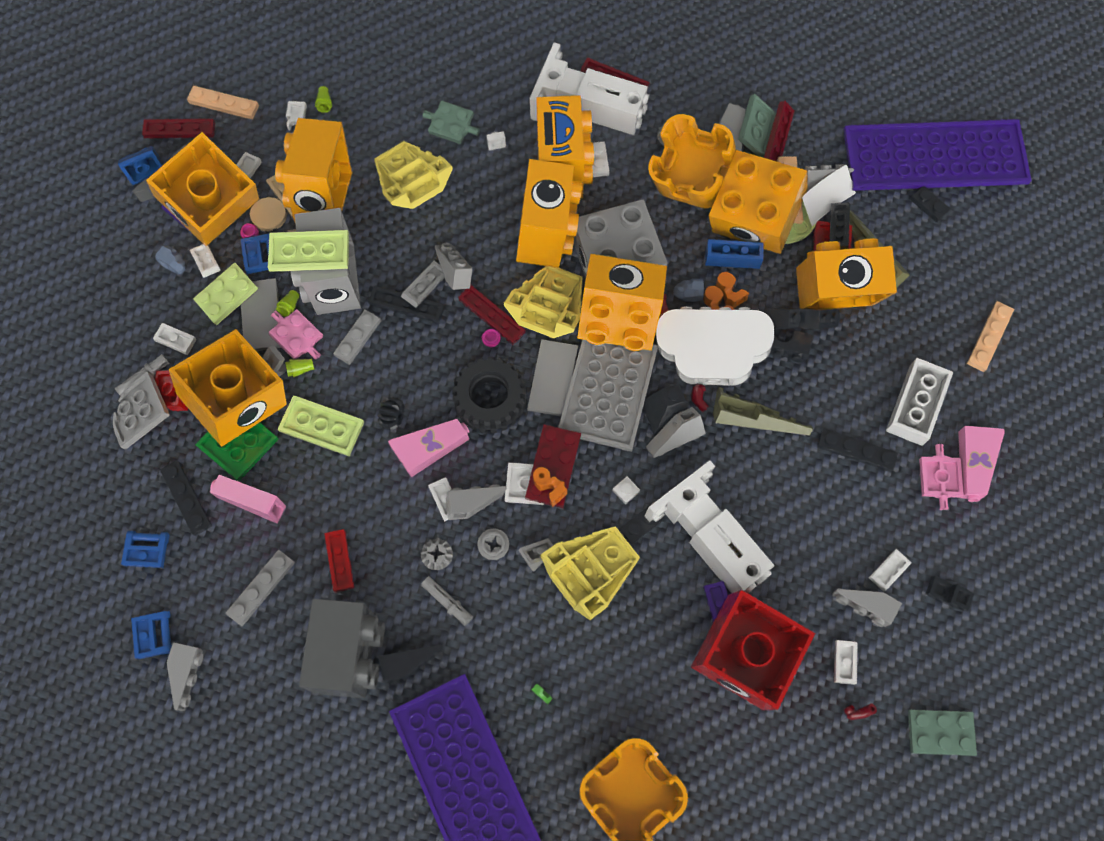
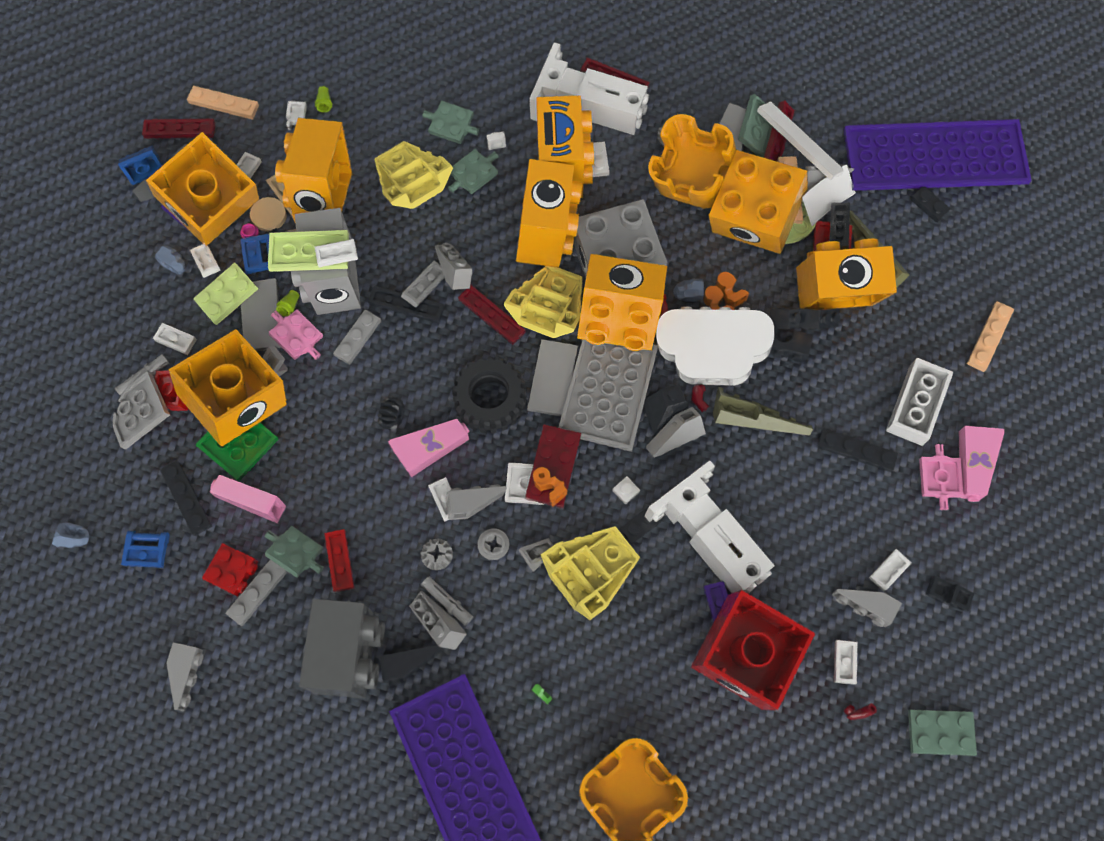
blue plate [131,611,172,659] -> none
yellowish green plate [278,395,365,456] -> none
lime cone [285,359,314,378] -> none
dark pink plate [482,329,501,347] -> none
blue brick [705,239,764,269] -> none
none -> sand blue rock [52,522,89,548]
none -> red plate [202,543,258,597]
none -> sand green plate [265,526,324,577]
none -> white plate [315,239,358,267]
none -> light grey slope [409,591,467,650]
none -> sand green plate [448,149,499,195]
none -> white tile [757,102,844,180]

